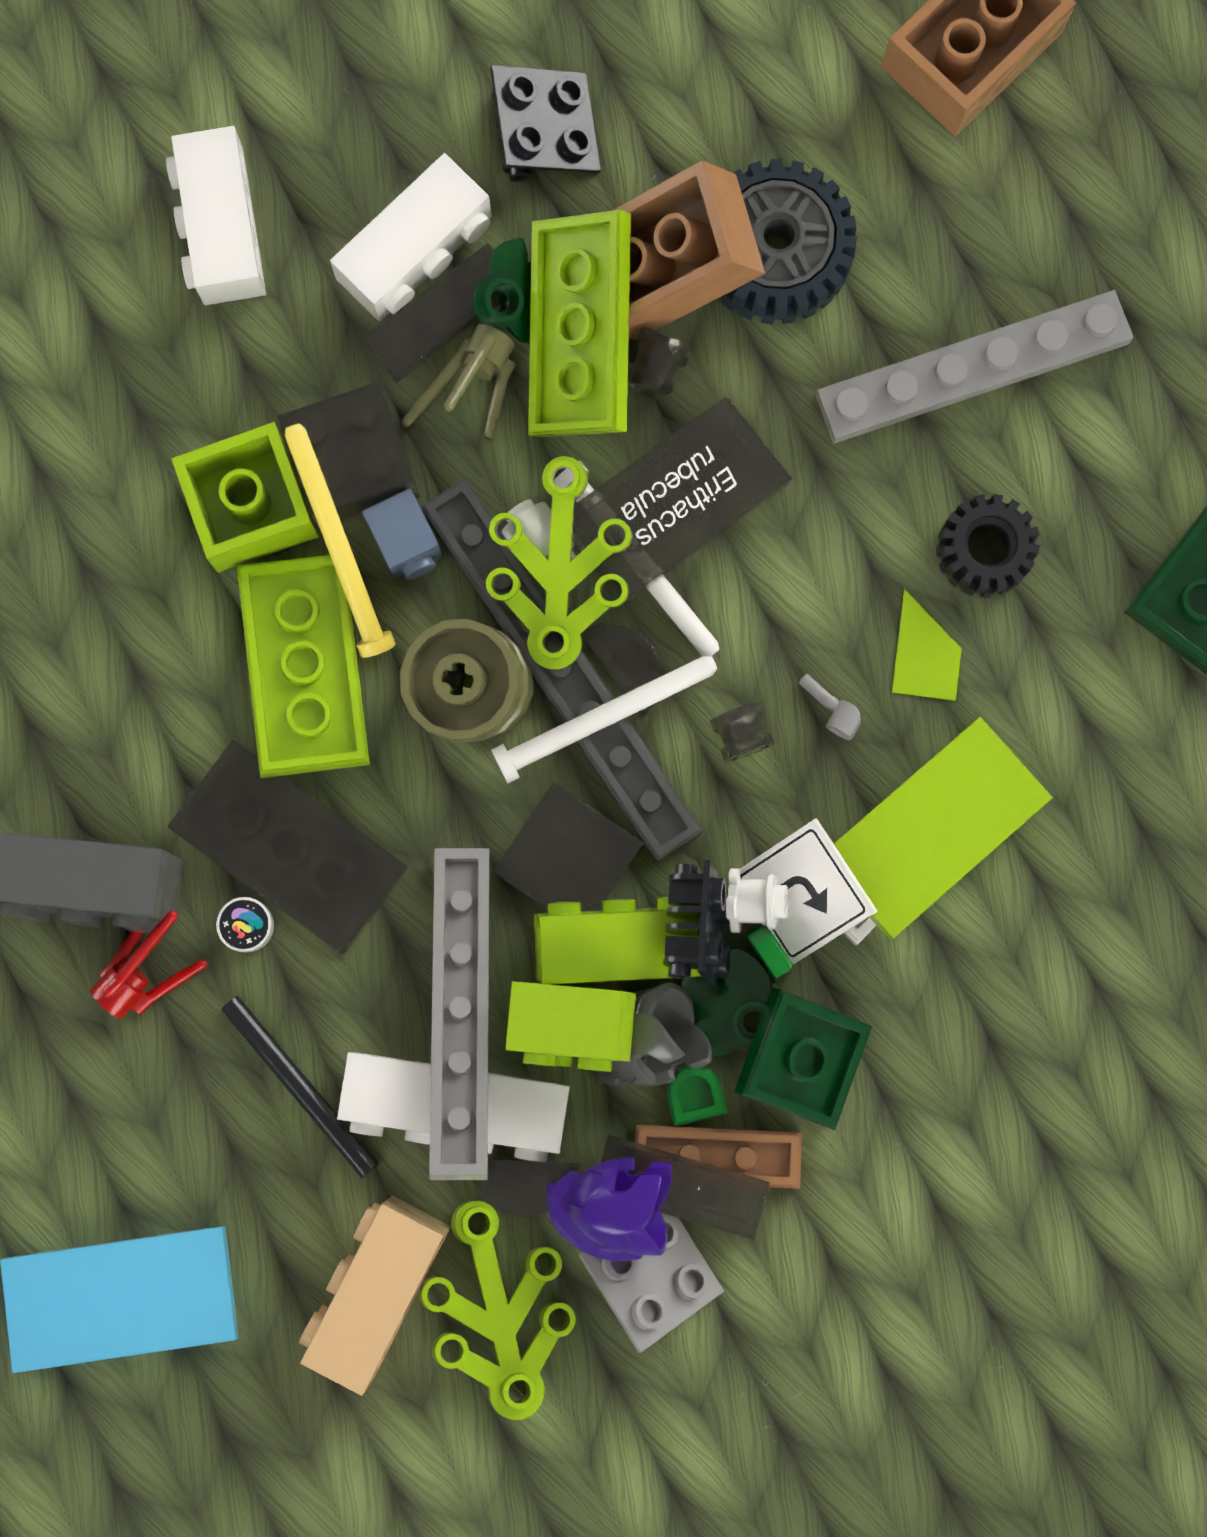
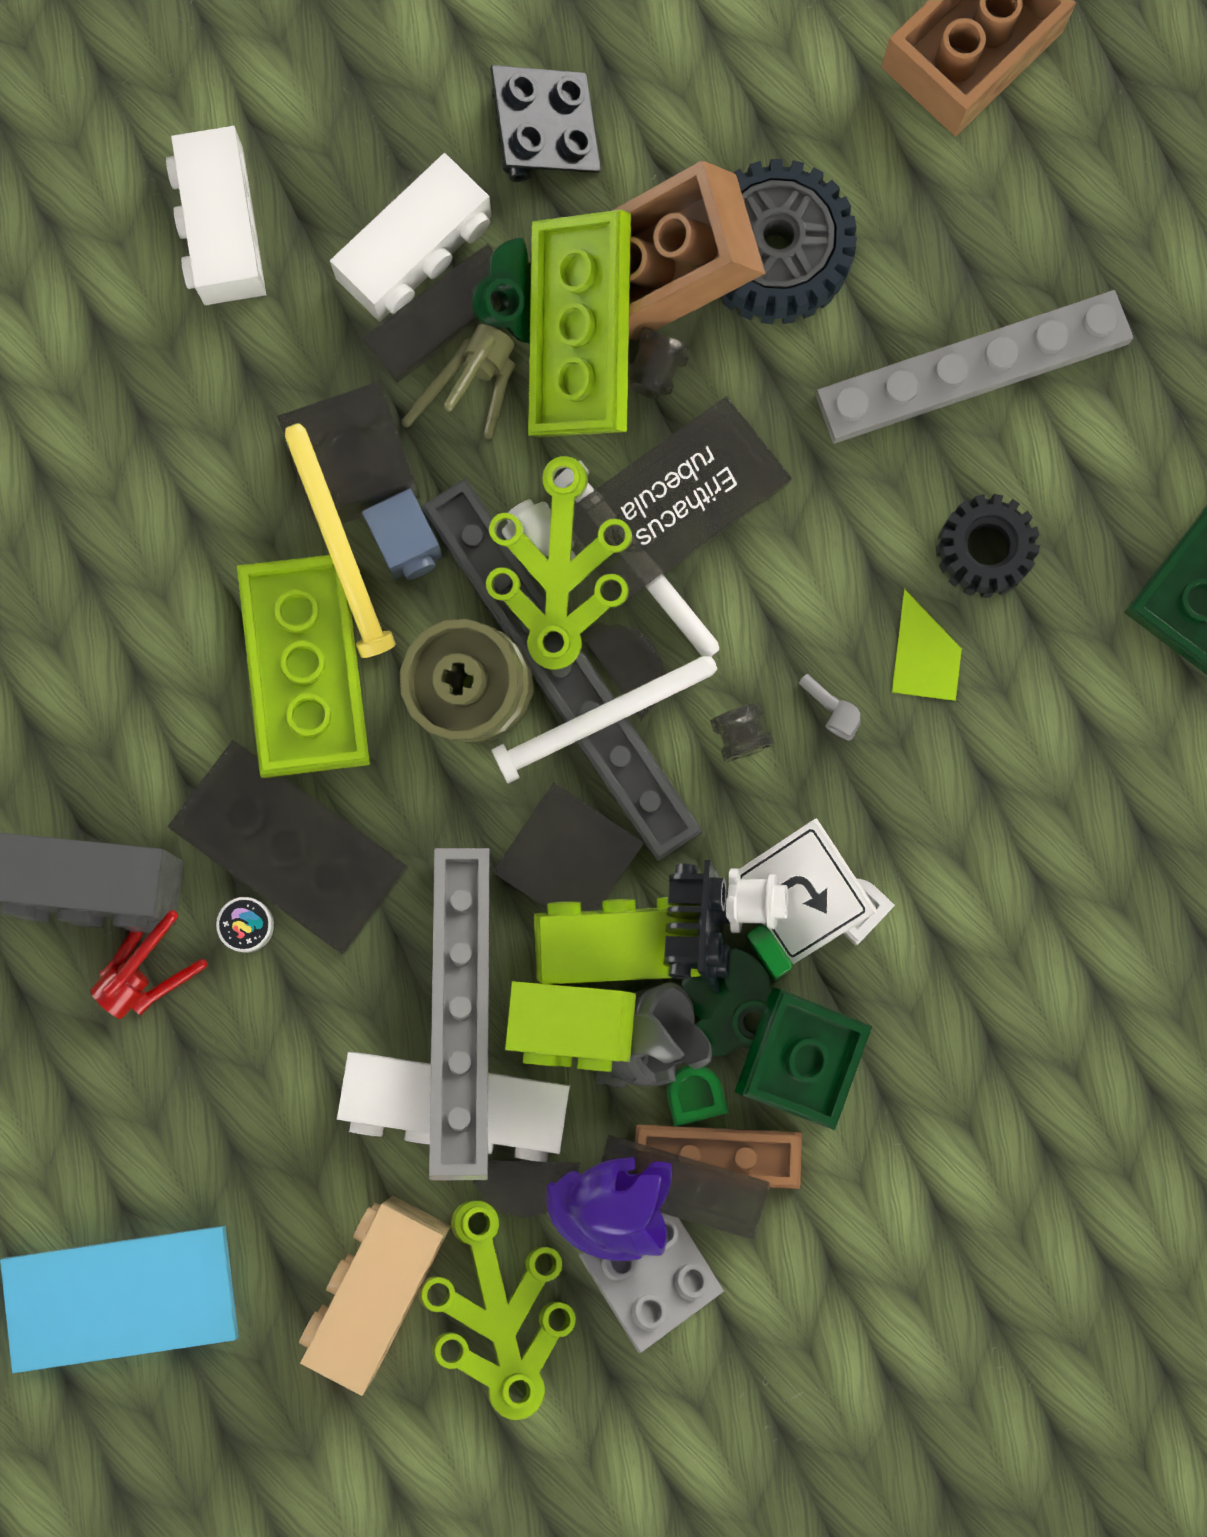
lime brick [171,422,319,573] -> none
black bar [221,996,378,1179] -> none
lime tile [834,717,1053,940] -> none

